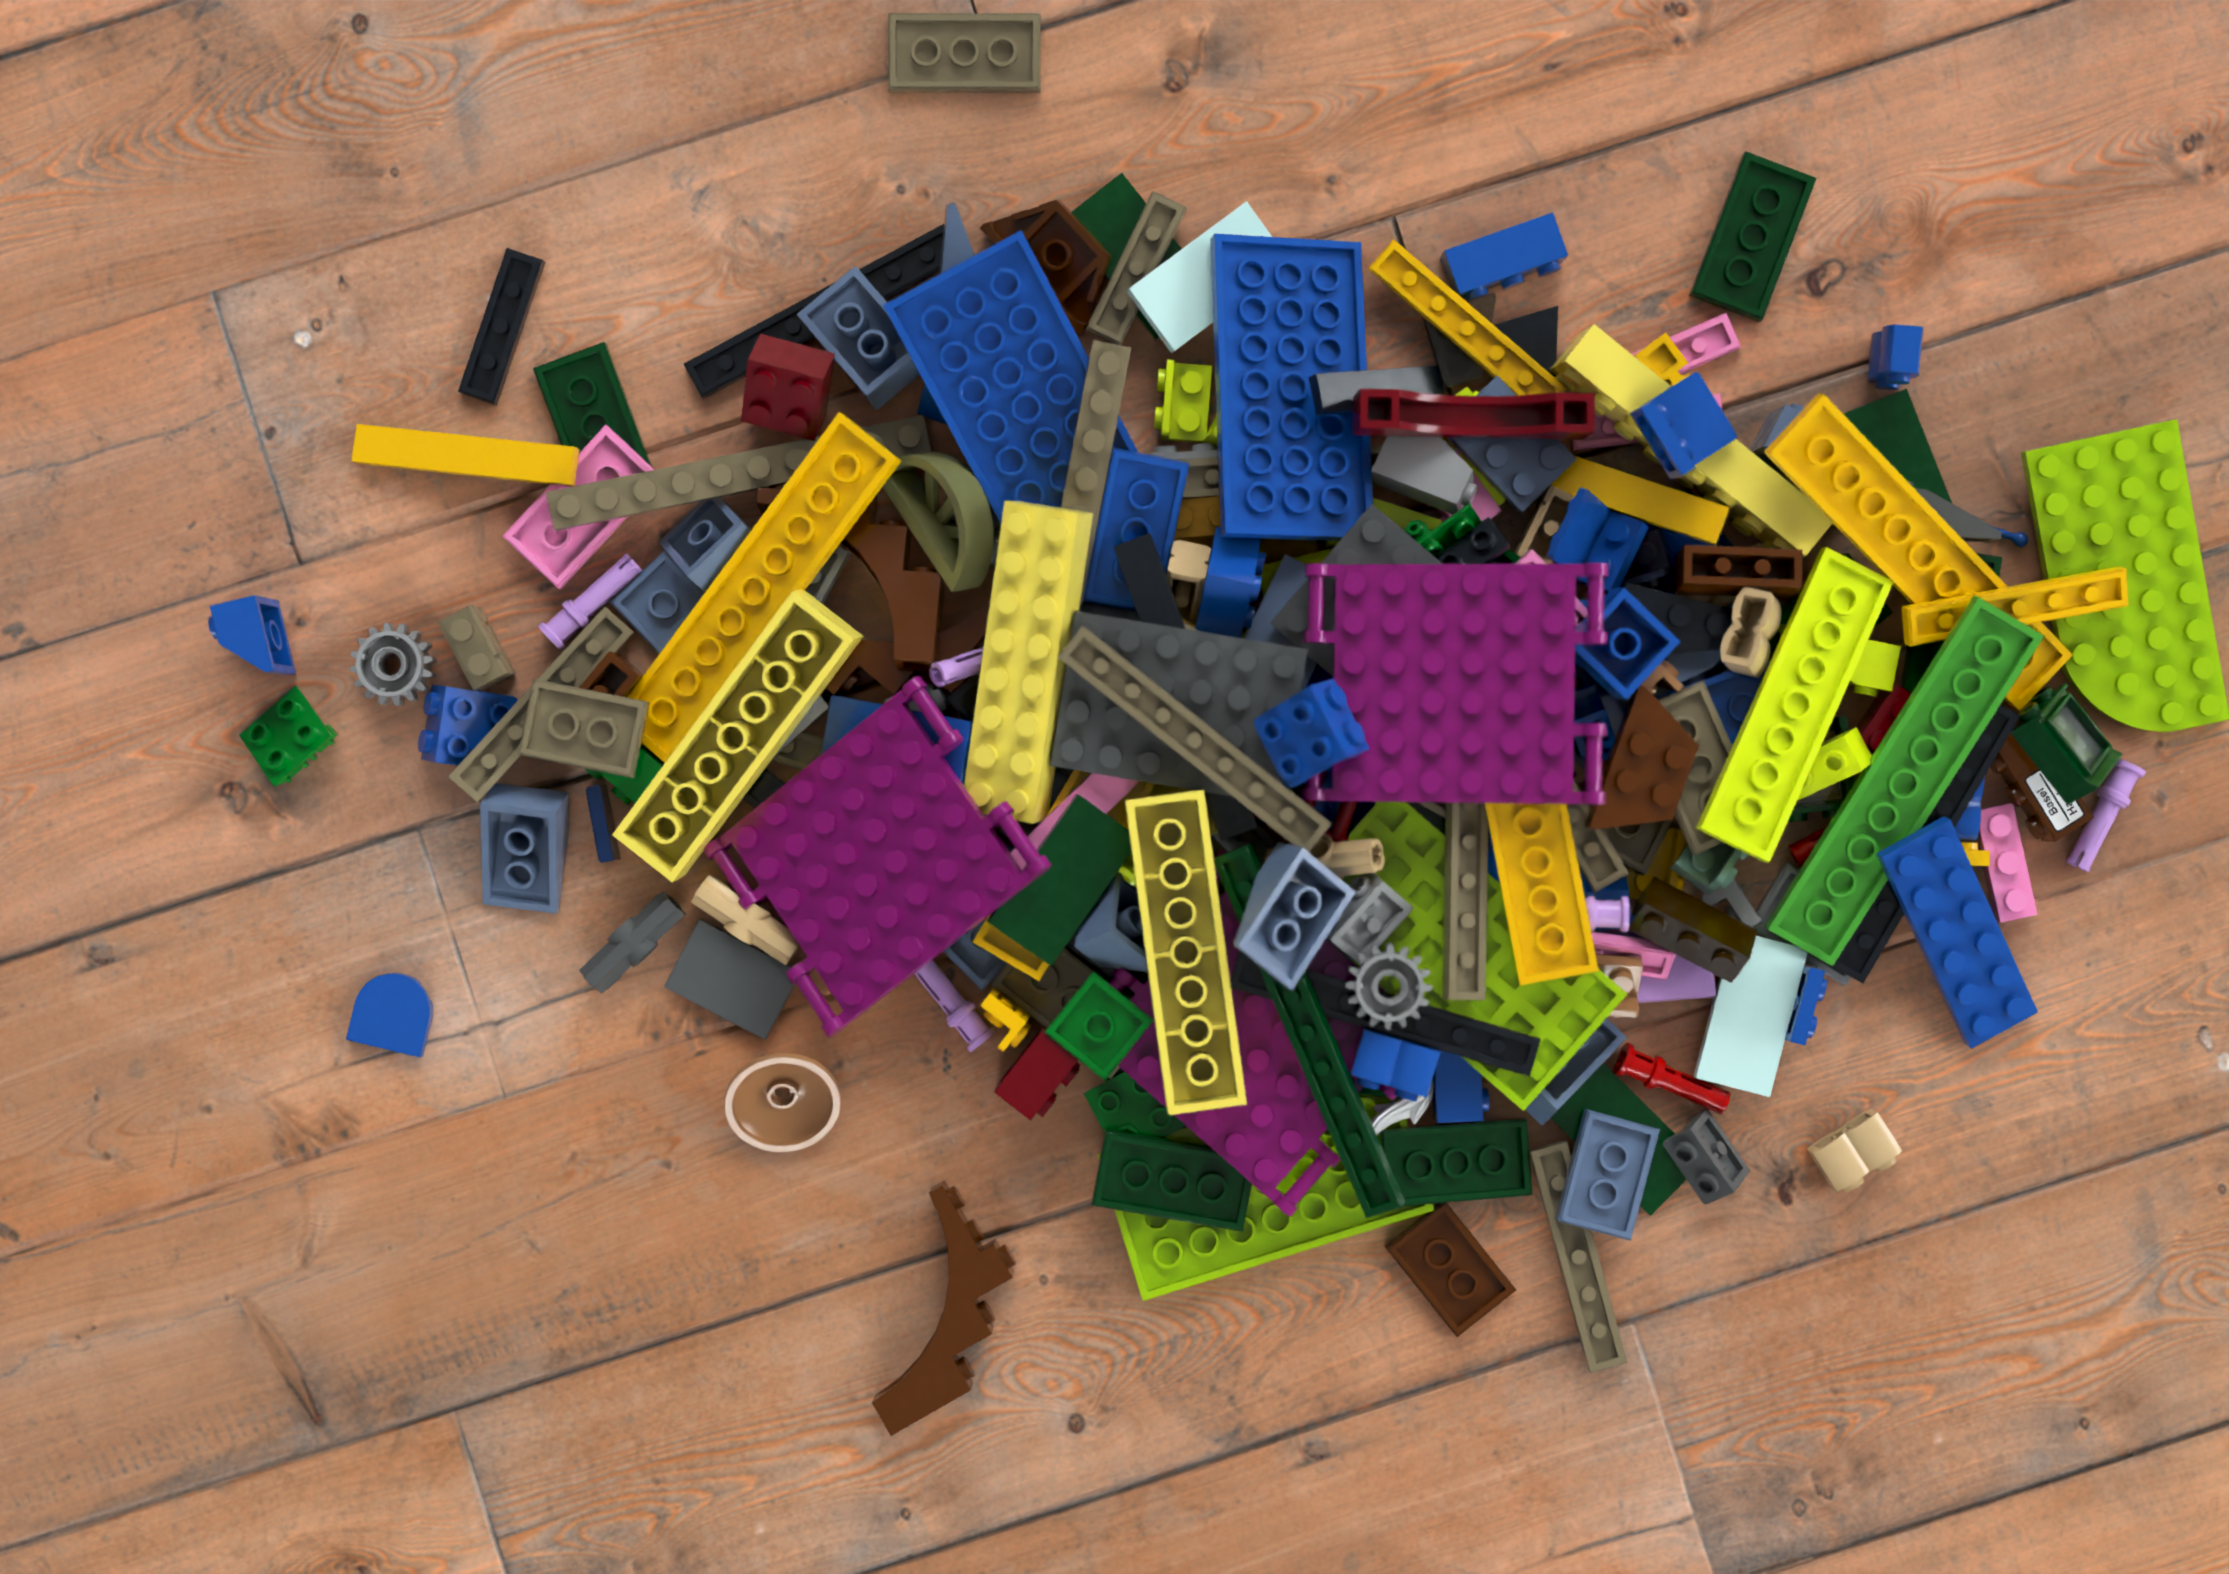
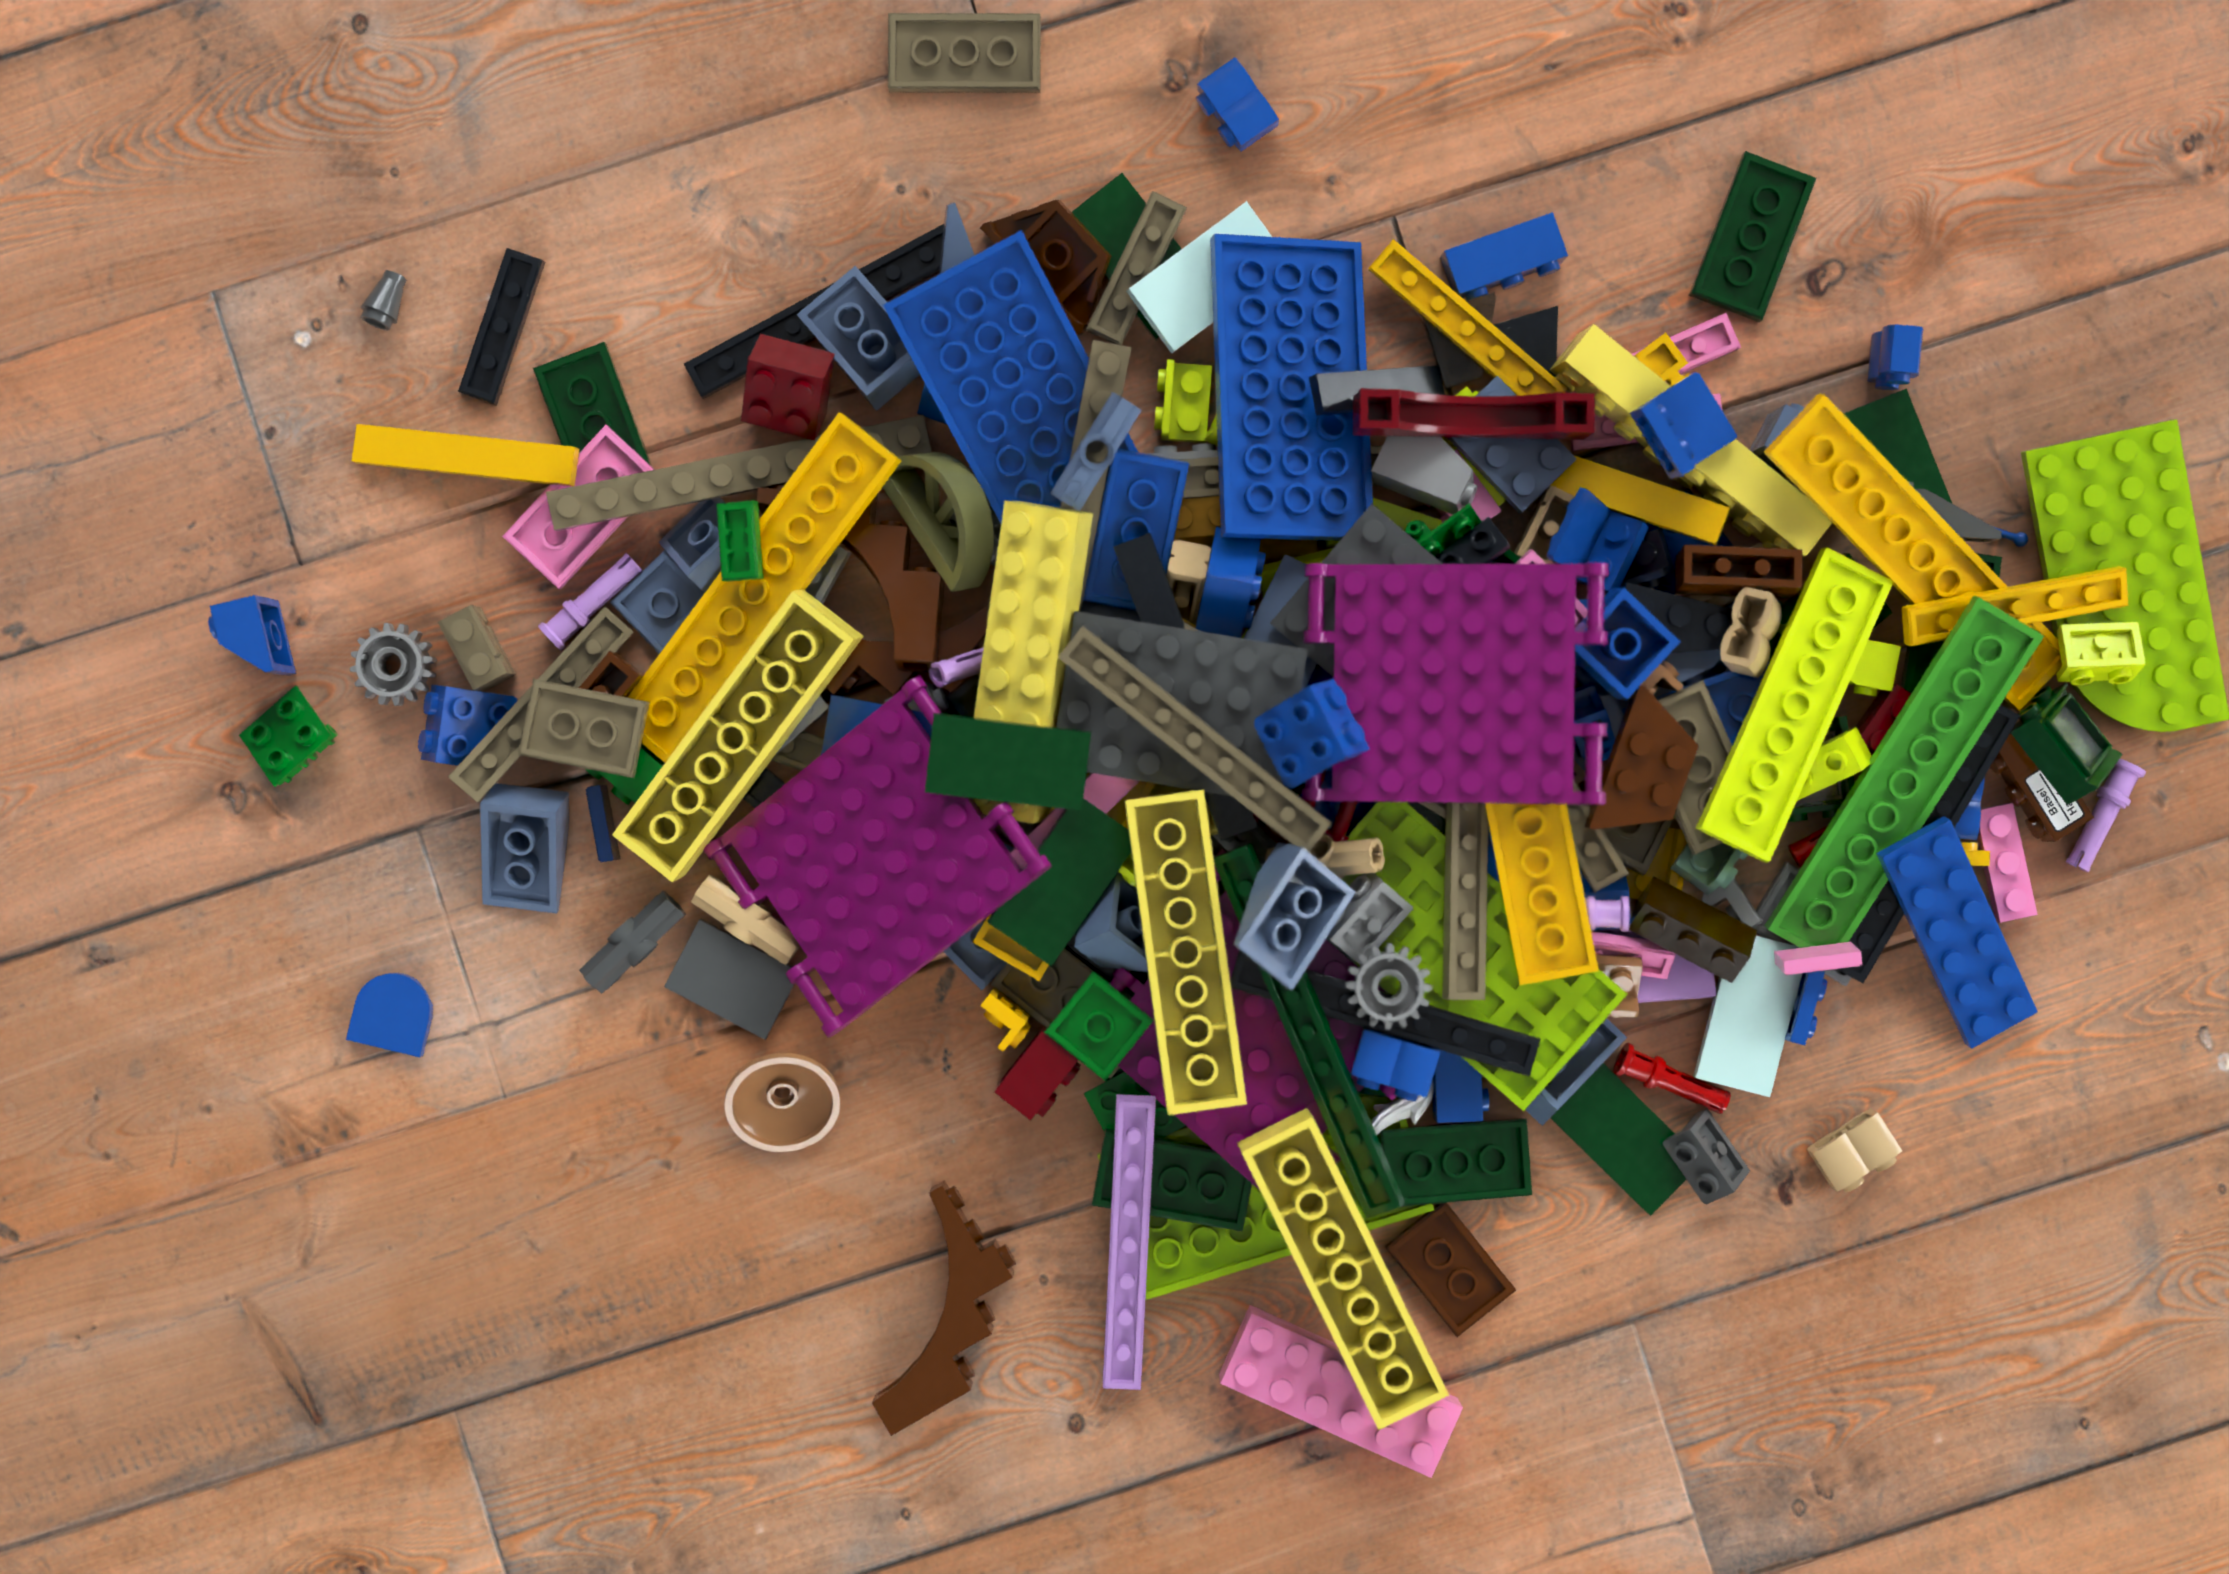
lavender pin [915,960,997,1053] -> none
dark tan plate [1529,1140,1628,1373] -> none
sand blue tile [1555,1108,1660,1241] -> none
none -> dark grey cone [361,270,407,331]
none -> green plate [717,500,763,582]
none -> dark green tile [925,713,1091,811]
none -> sand blue piece [1051,392,1142,511]
none -> lavender tile [1103,1094,1156,1390]
none -> blue brick [1196,57,1279,152]
none -> bright pink brick [1219,1305,1463,1478]
none -> light yellow brick [1237,1108,1449,1430]
none -> bright pink tile [1774,942,1862,975]
none -> neon yellow bracket [2056,622,2146,686]

